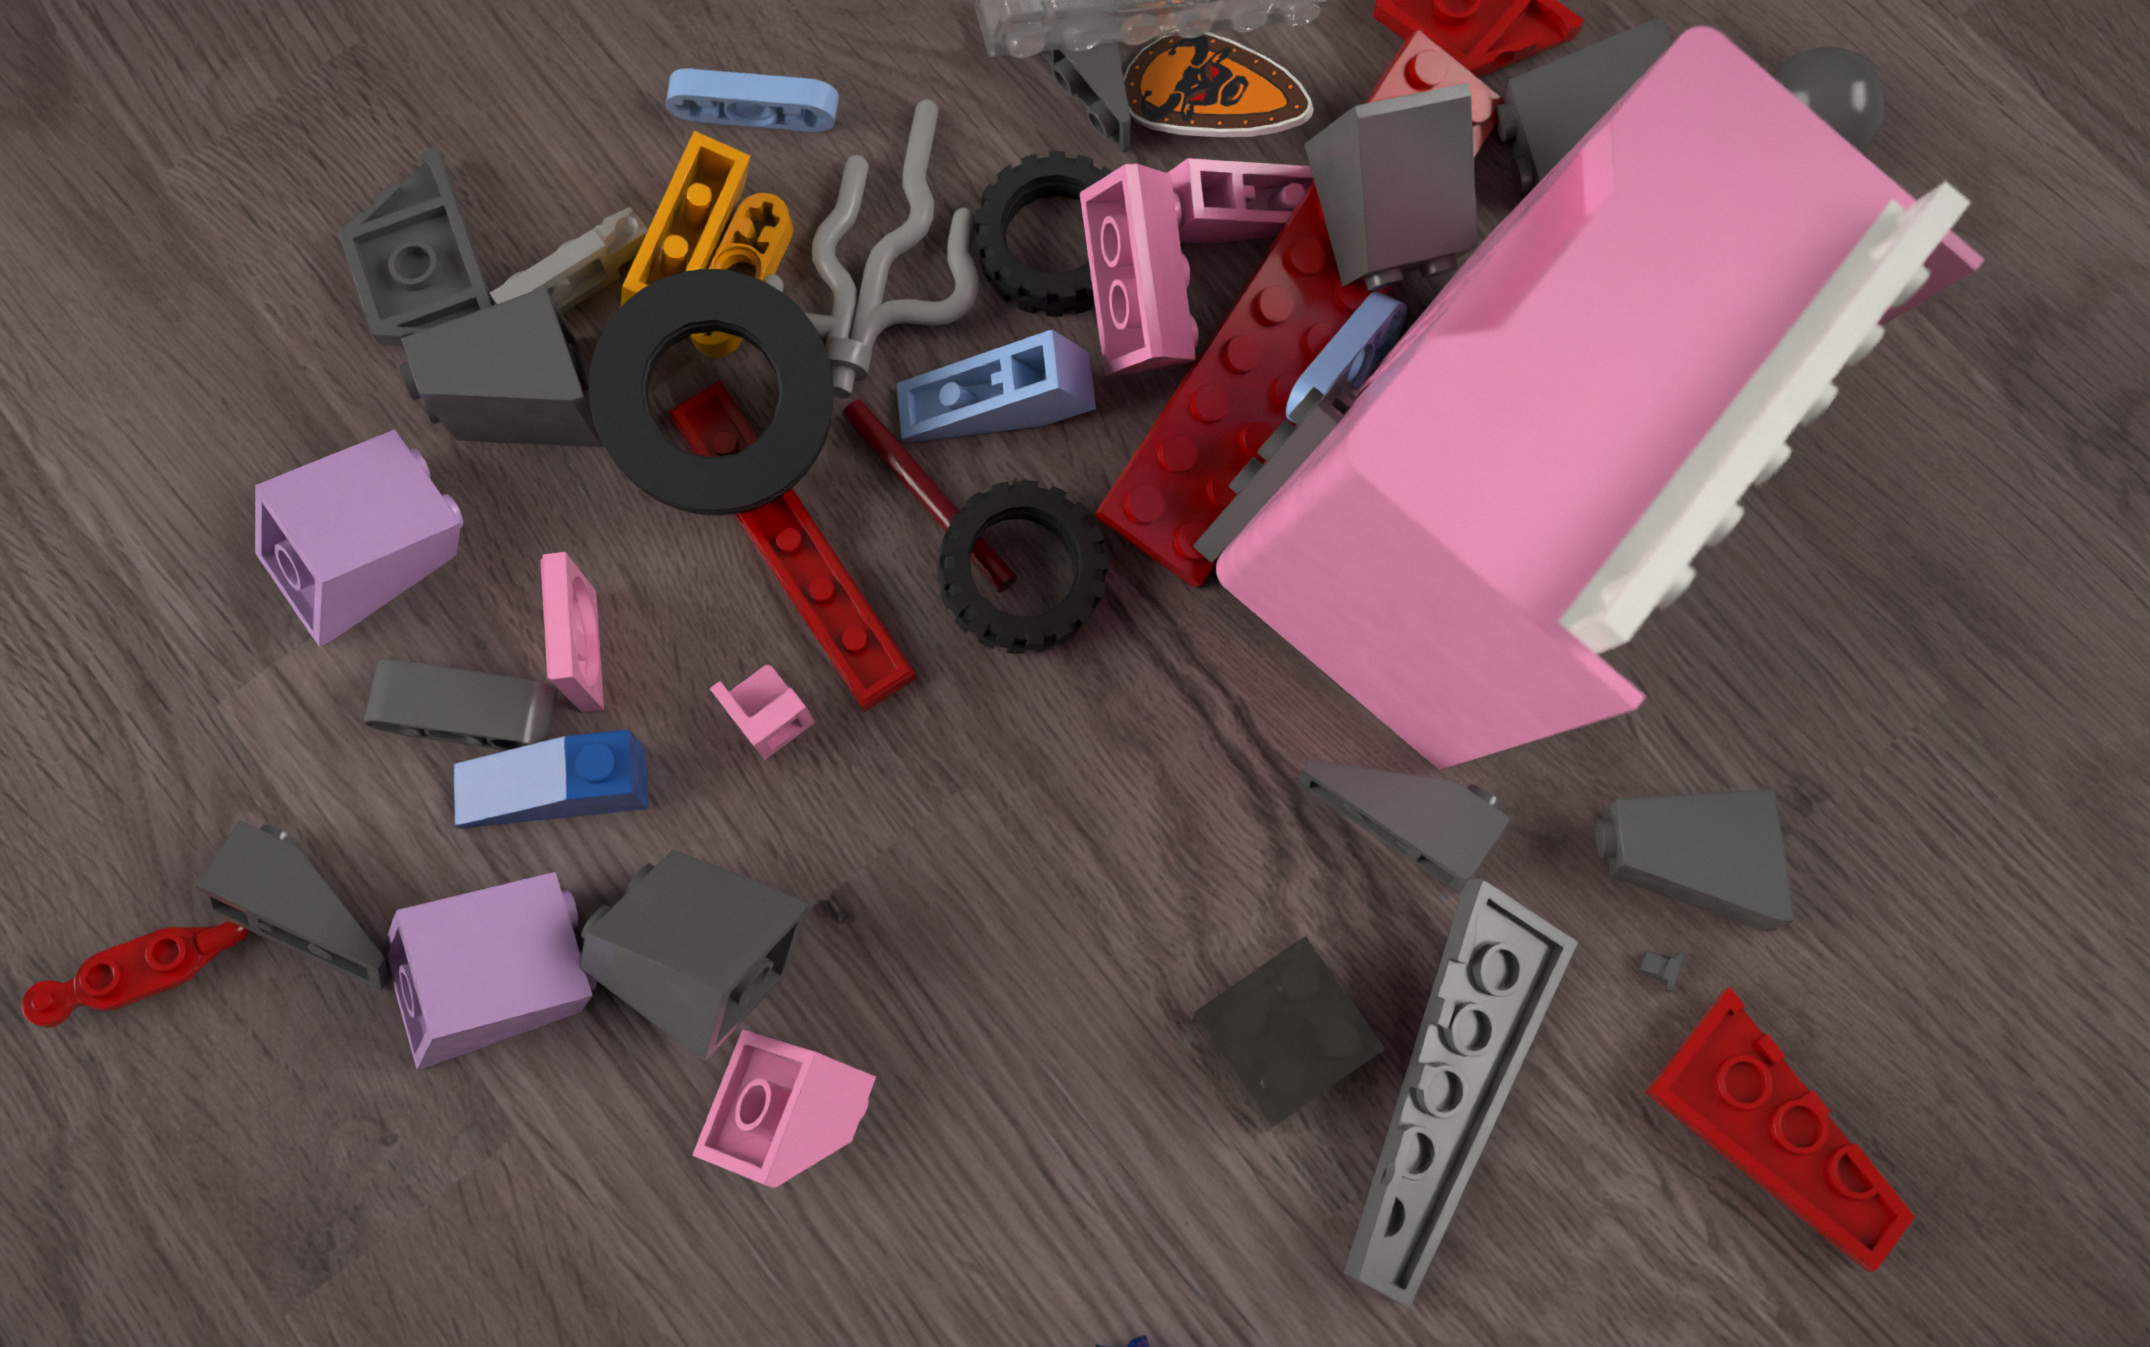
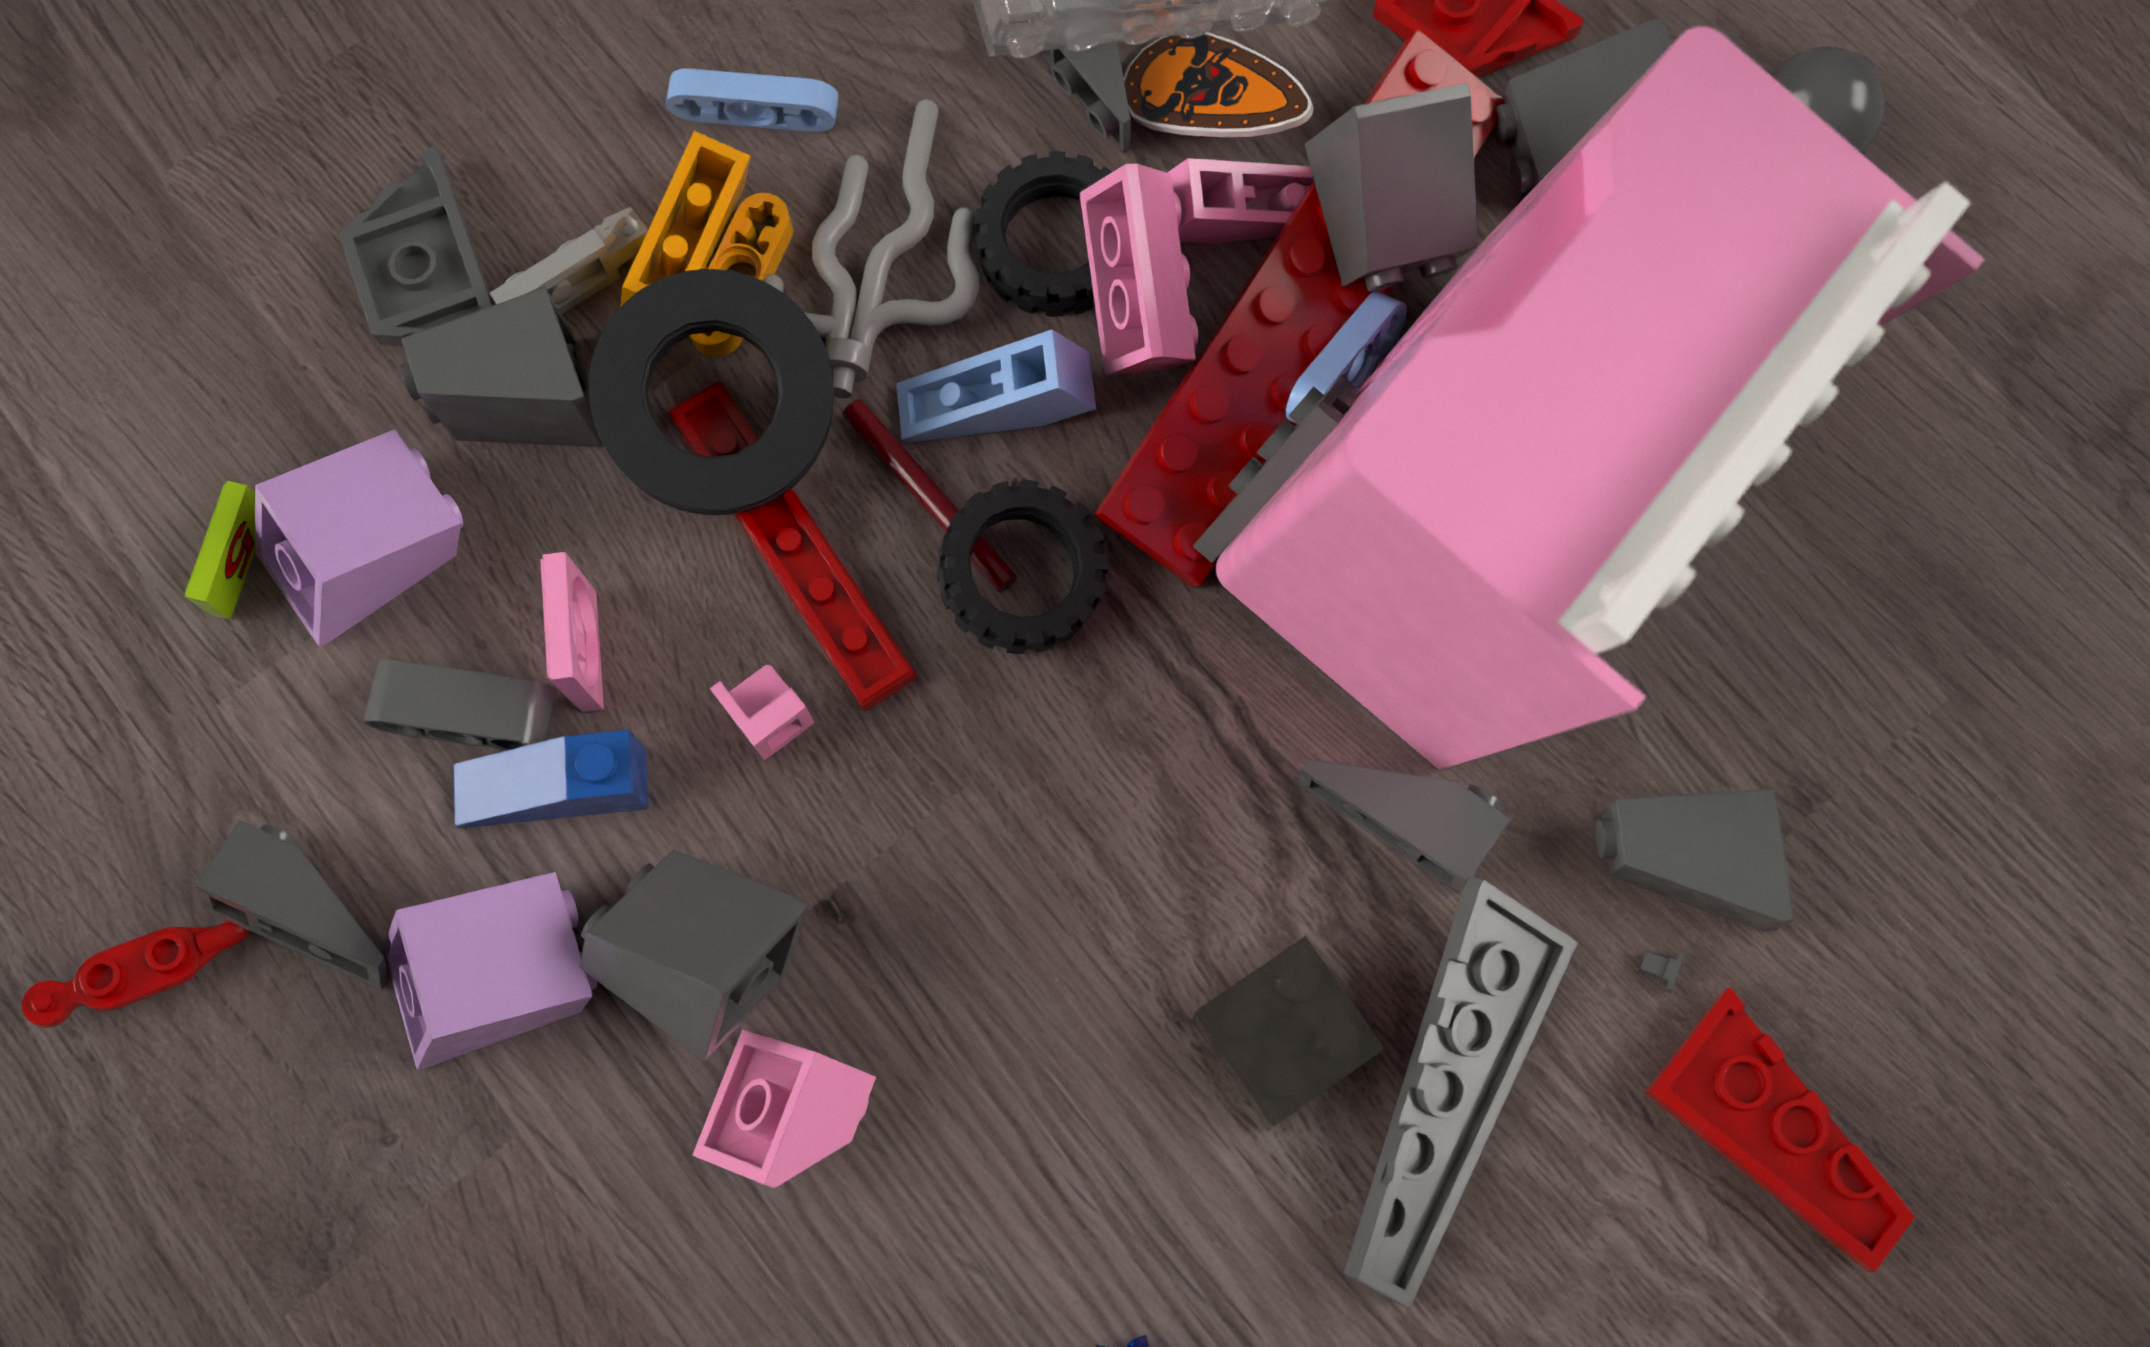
none -> lime tile [184,481,255,620]

